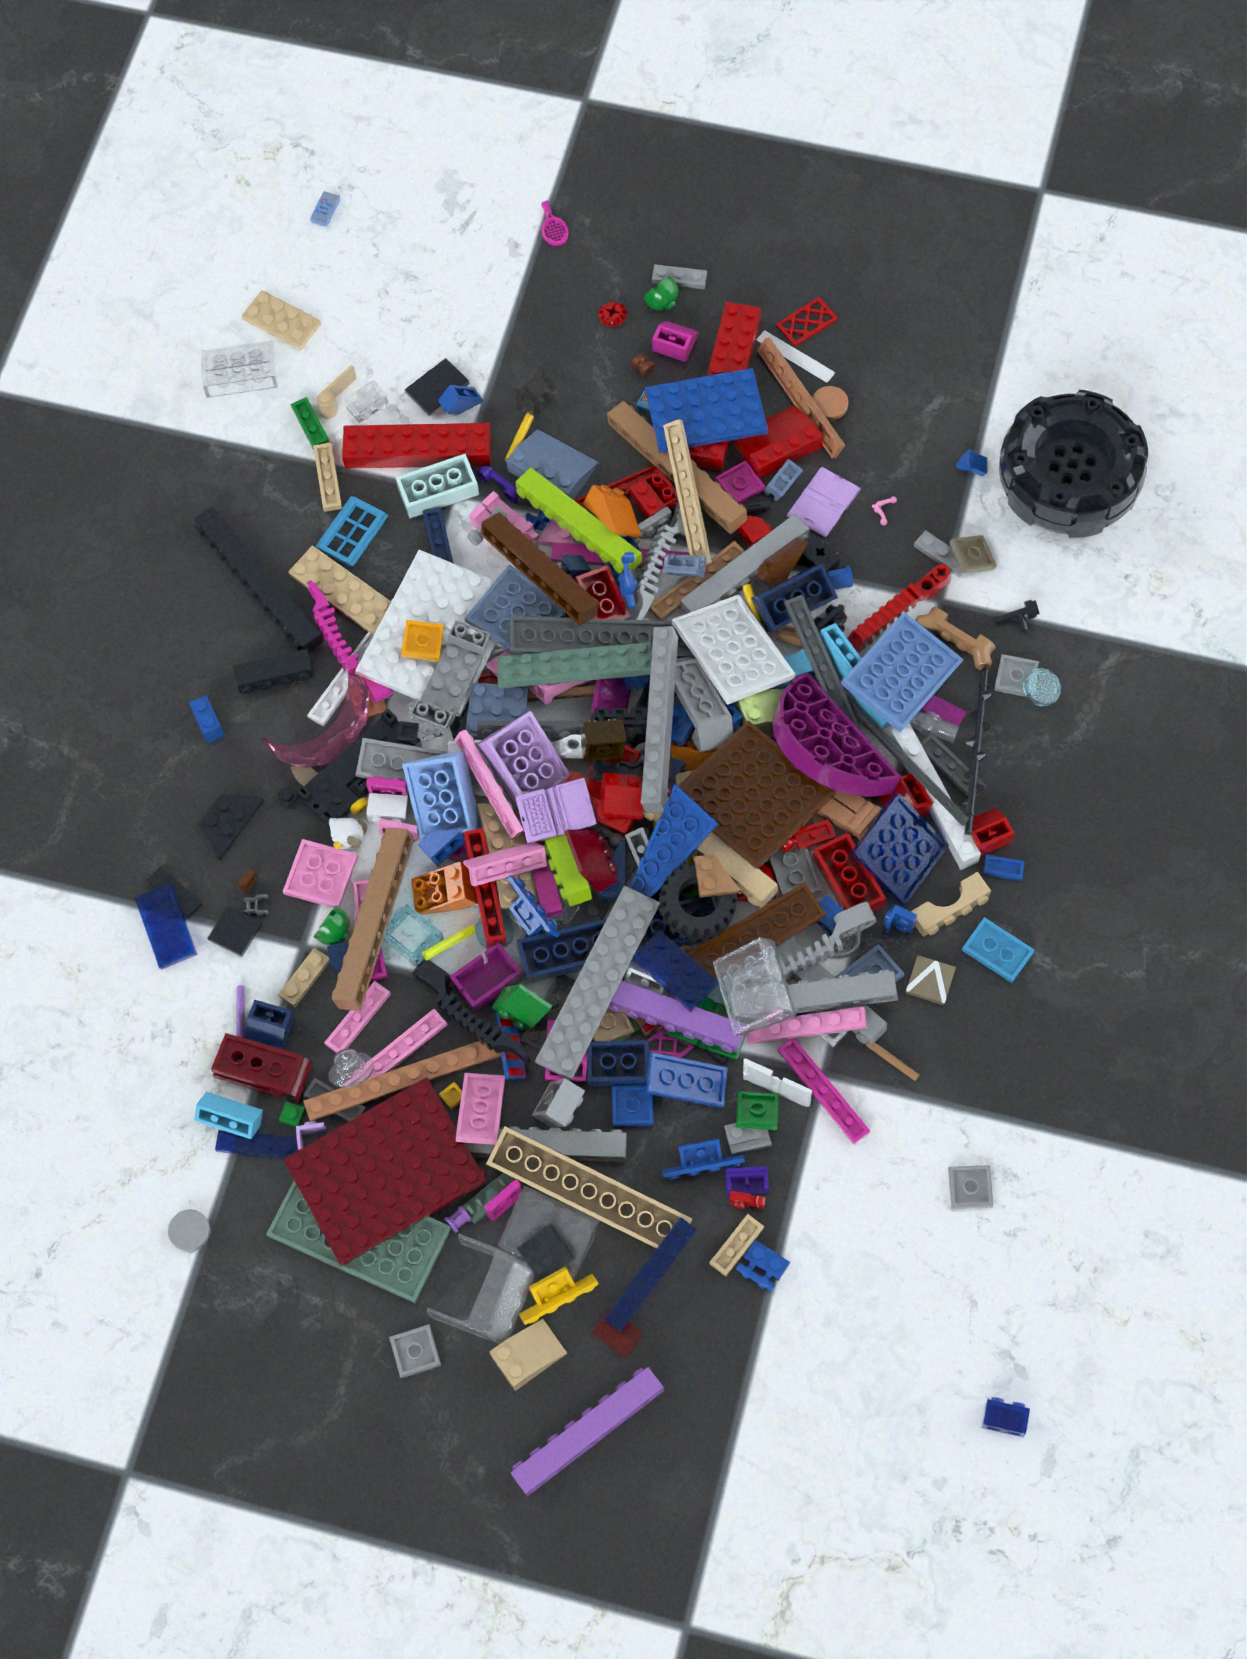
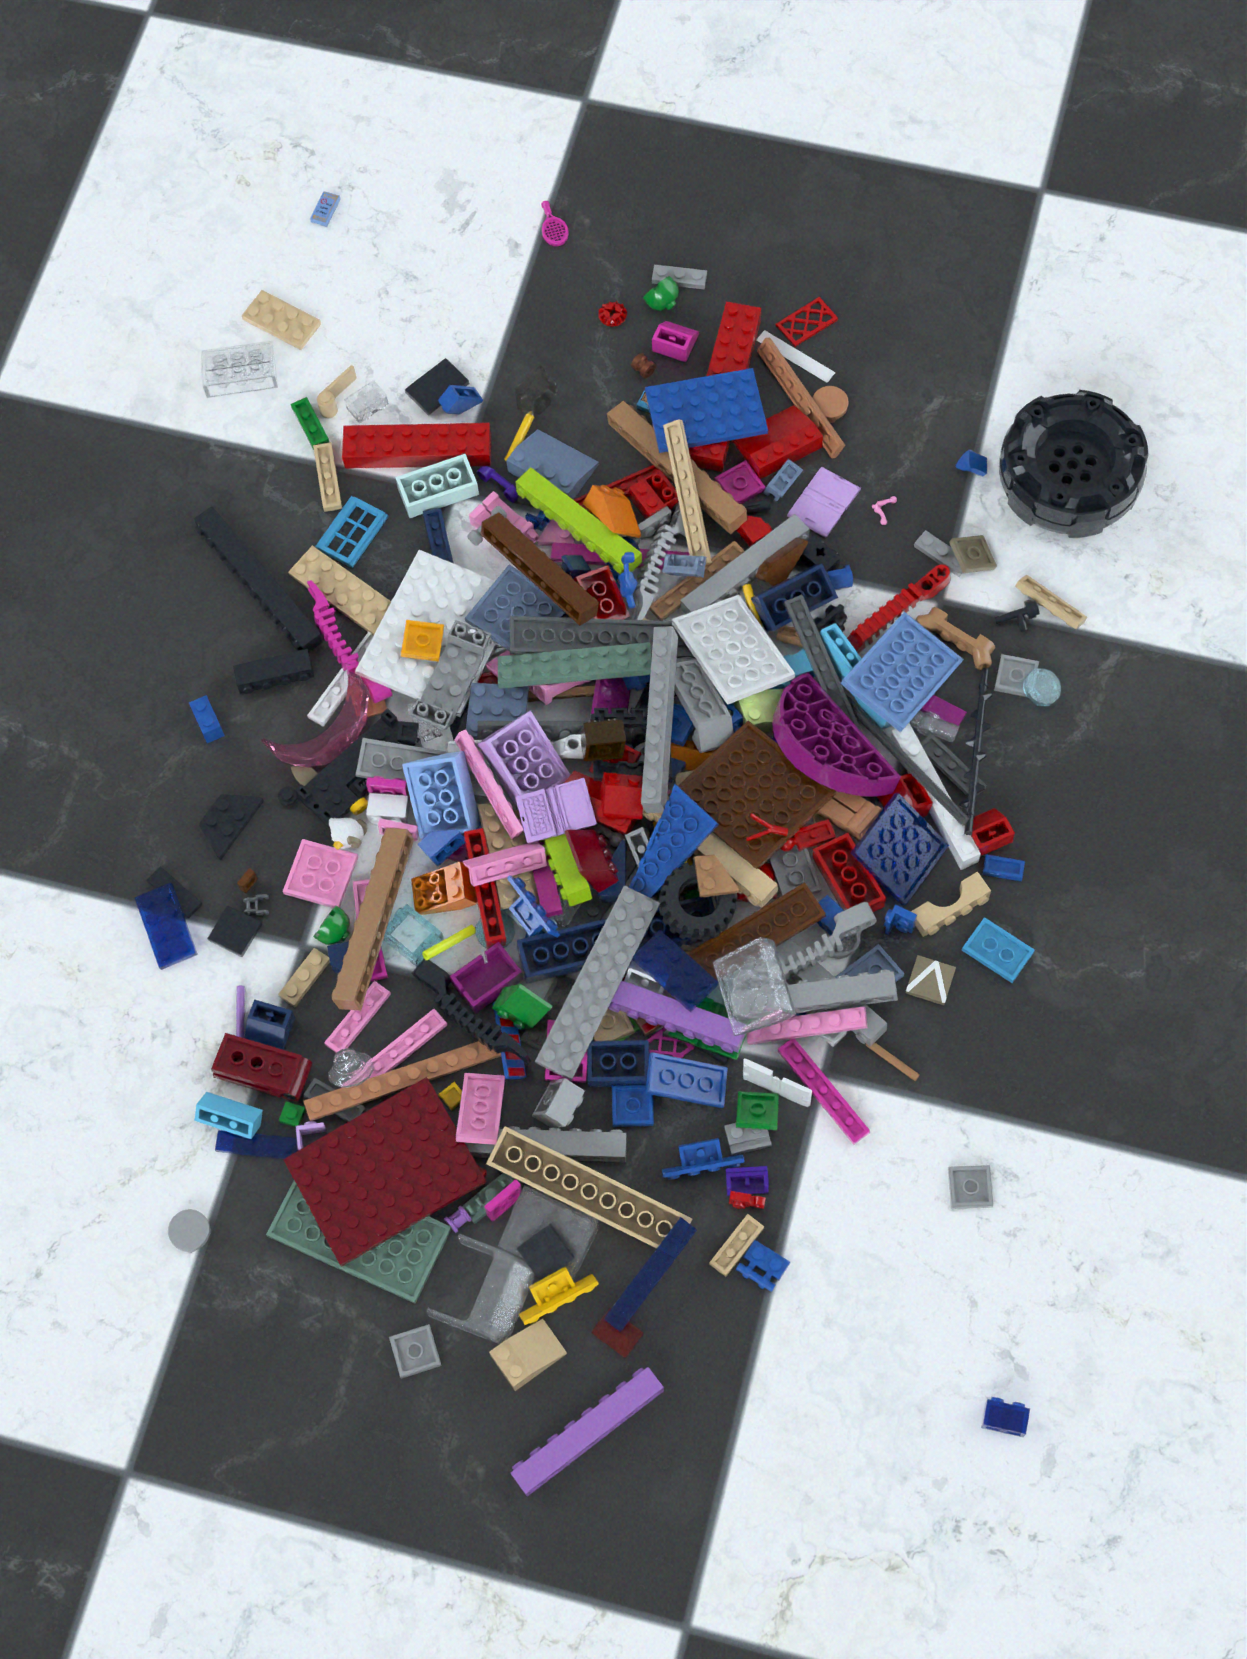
none -> red plant [746,814,788,841]
none -> tan plate [1015,575,1088,629]

